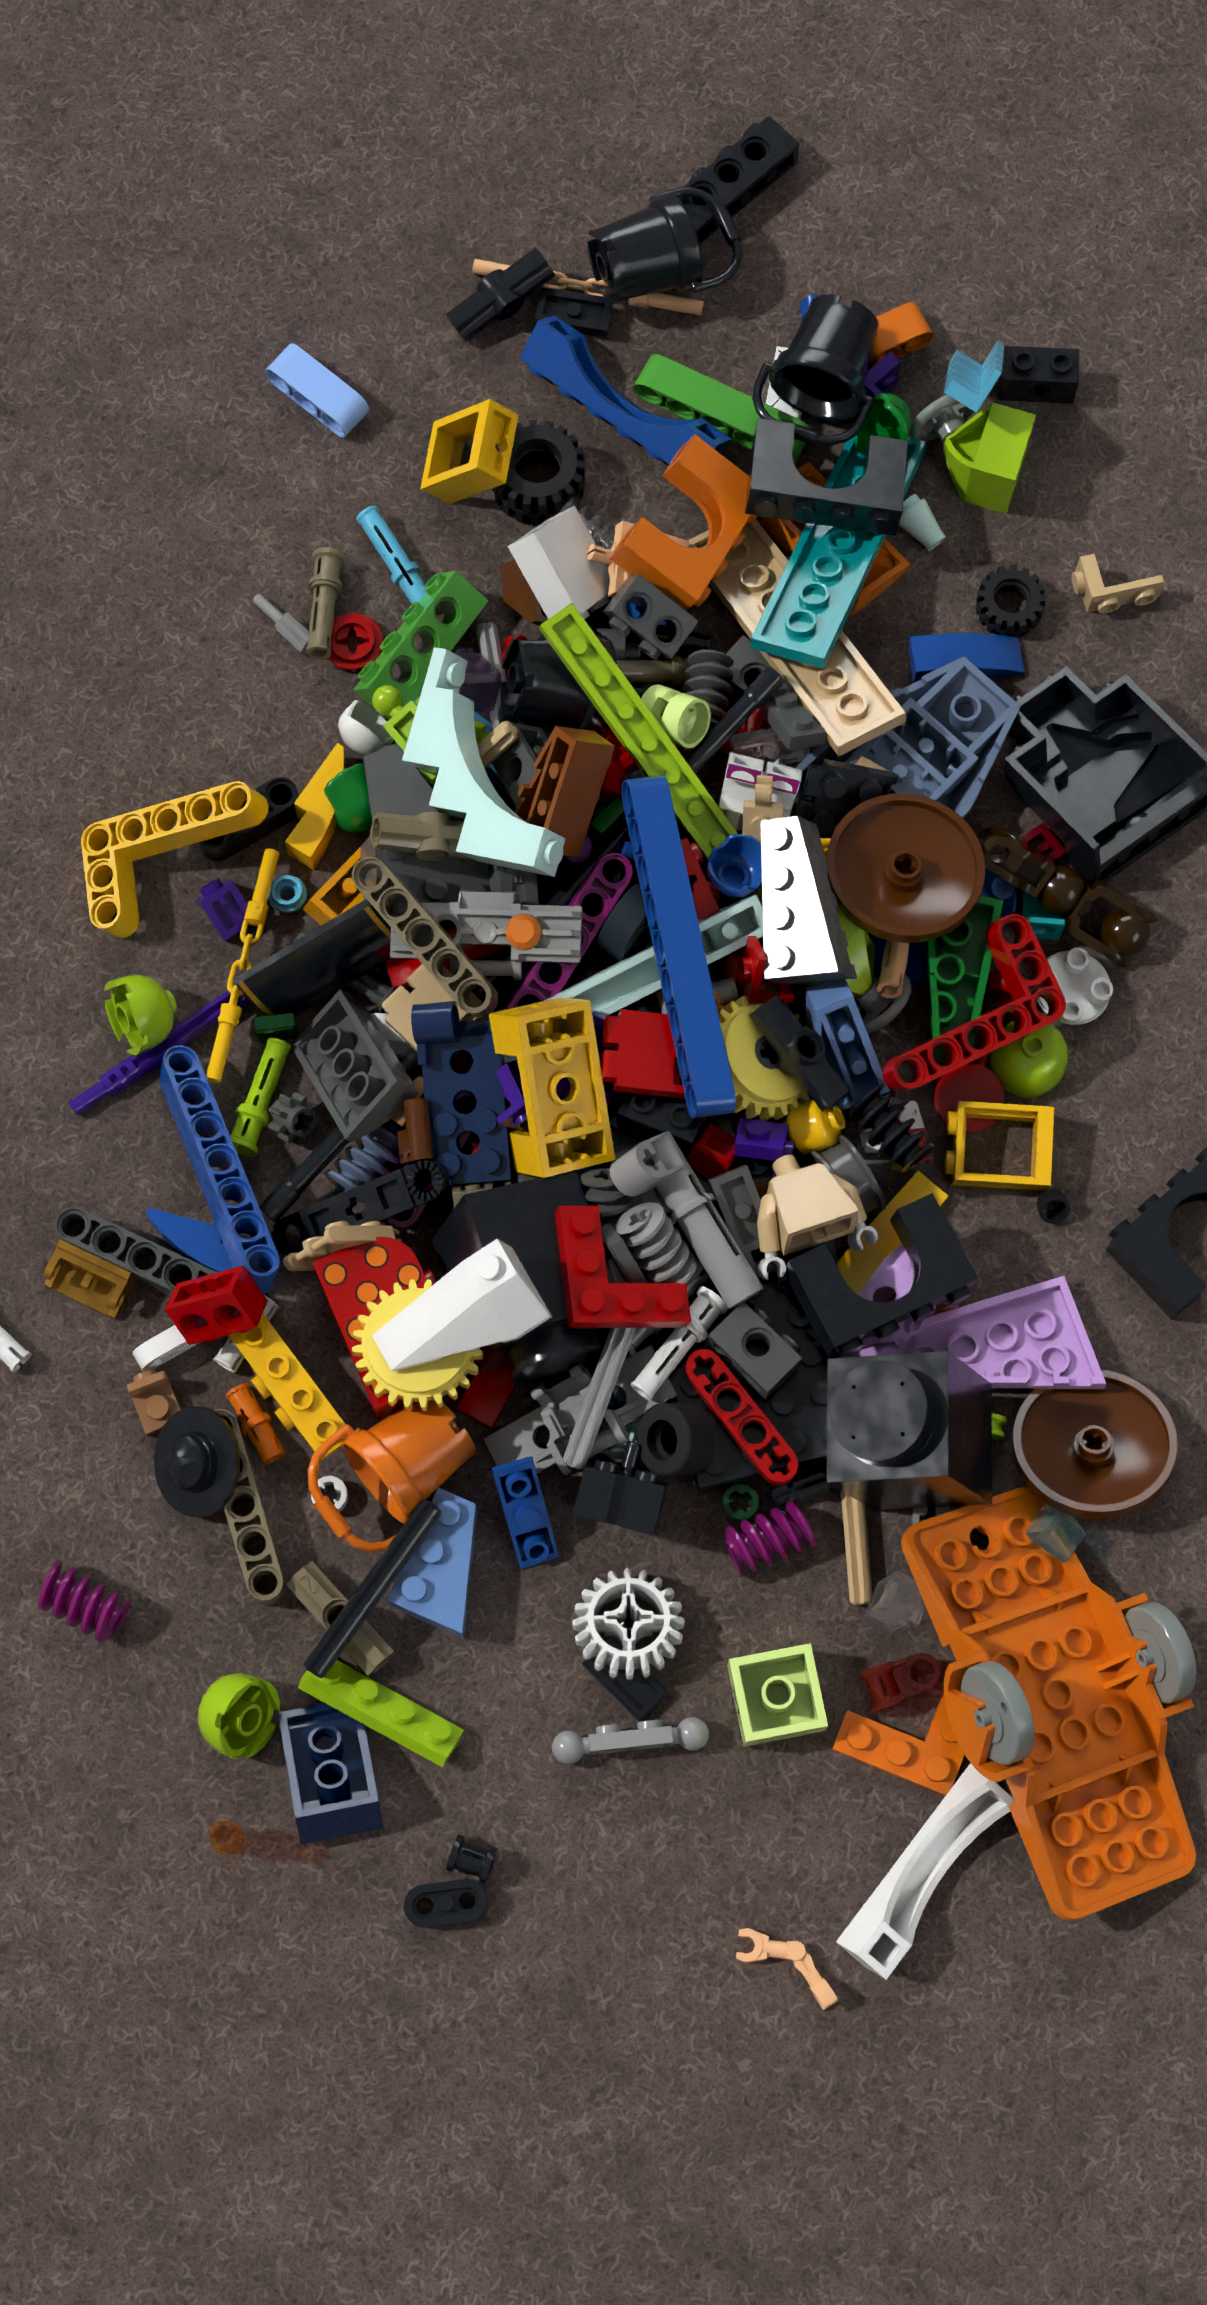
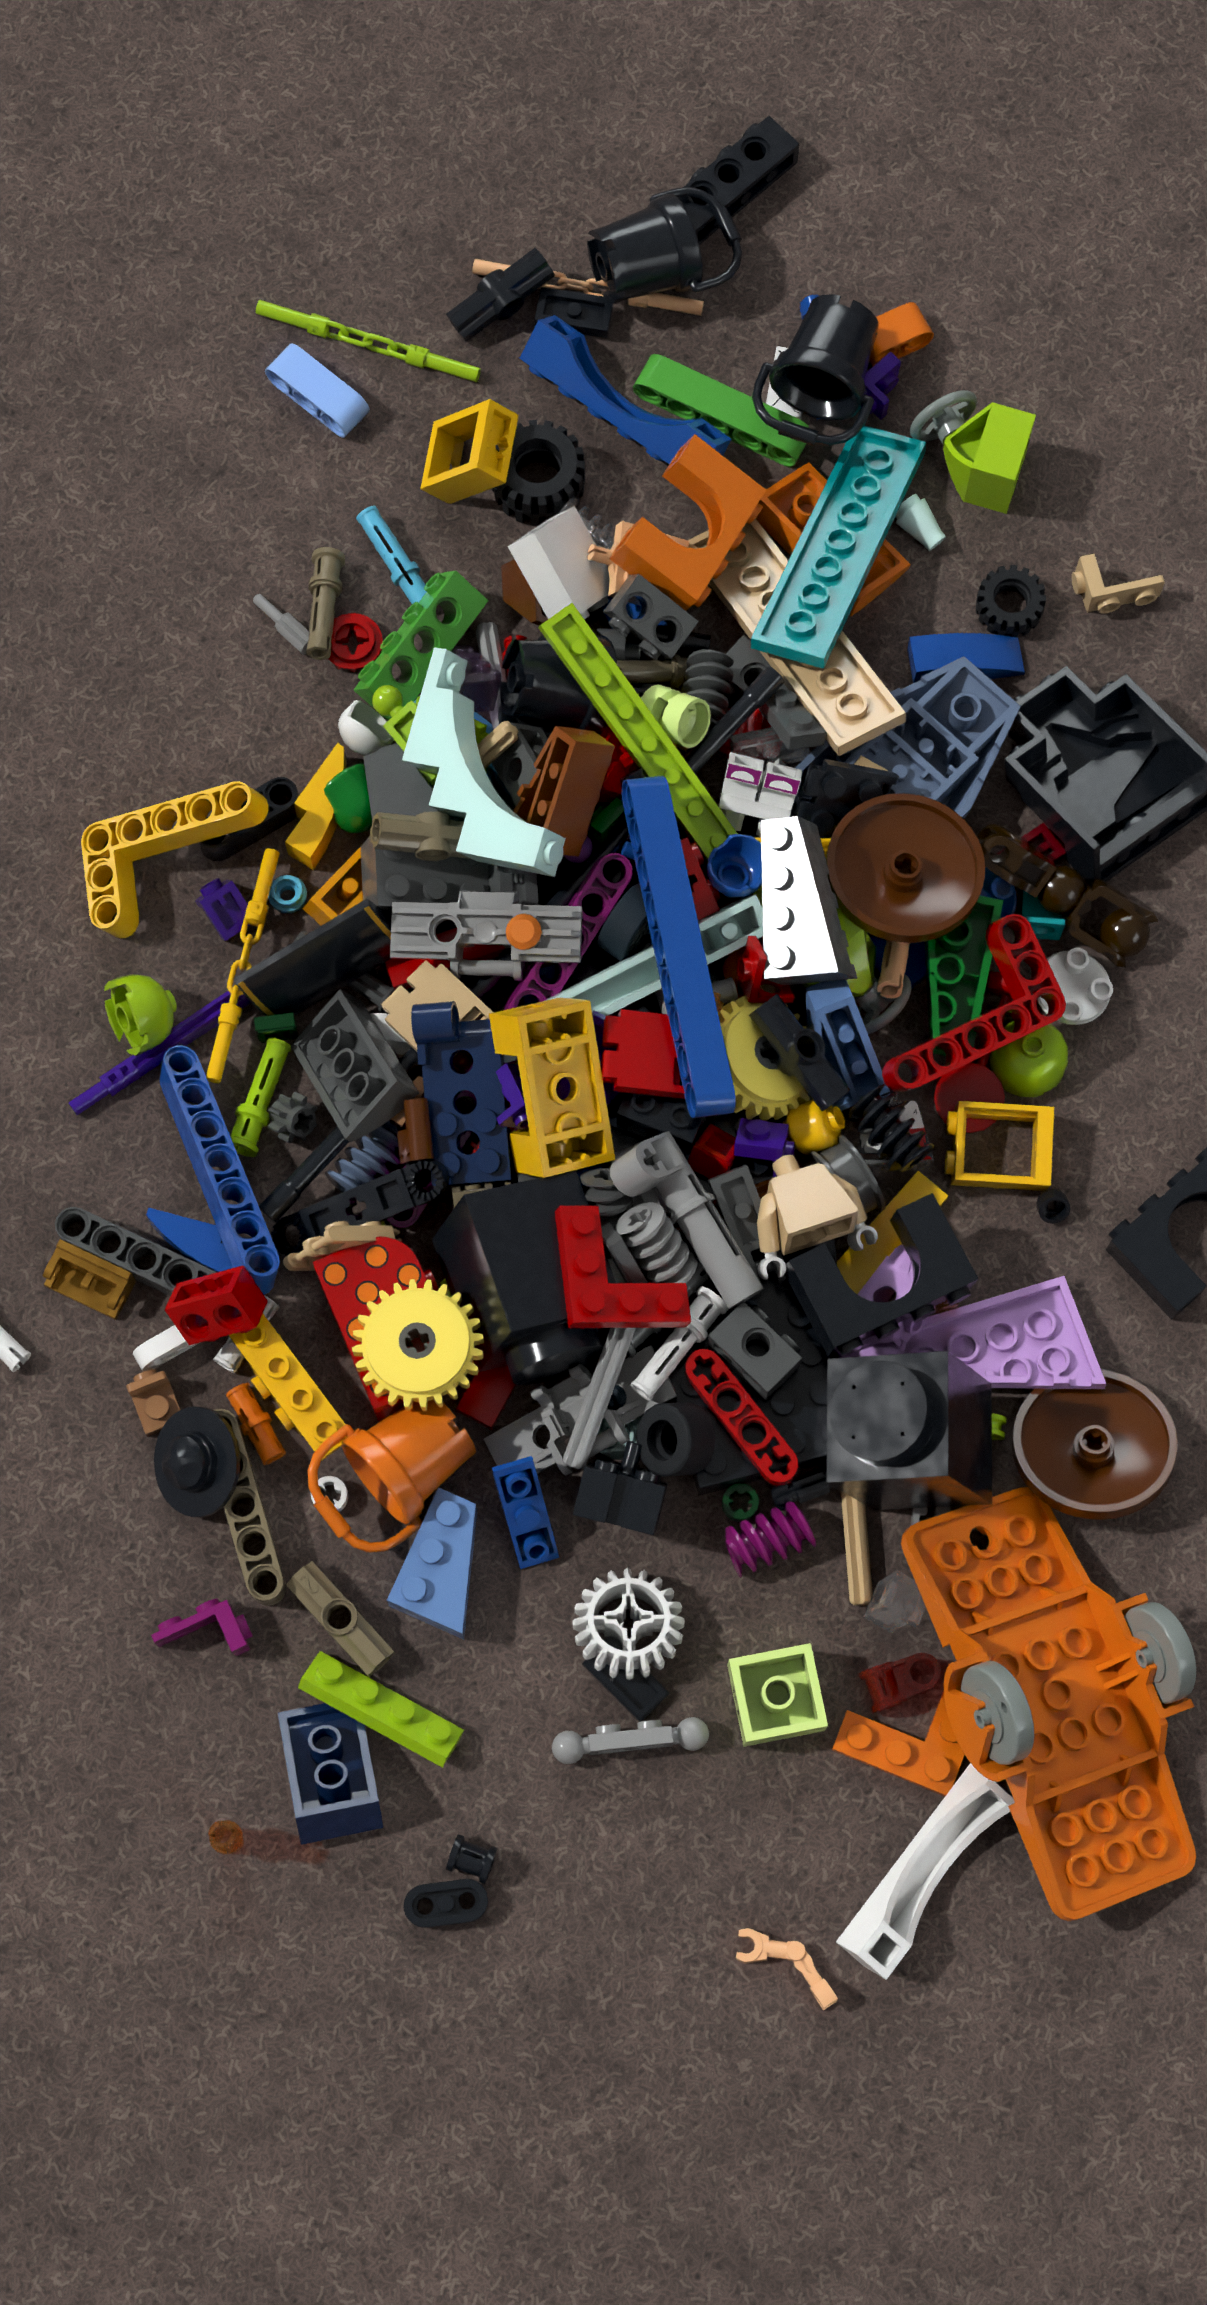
magenta piece [38,1560,132,1643] -> none
lime cylinder [197,1673,280,1759] -> none
black axle [304,1499,441,1678] -> none
dark tan beam [352,857,498,1017] -> none
white wedge [372,1239,552,1371] -> none
tan plate [742,775,784,842] -> none
black arch [745,418,908,536] -> none
green hair [855,393,912,457] -> none
medium azure panel [944,340,1004,413] -> none
black brick [999,346,1079,404] -> none
clear light blue slope [1025,1505,1086,1562] -> none
none -> magenta bracket [151,1598,253,1656]
none -> lime piece [256,300,481,382]

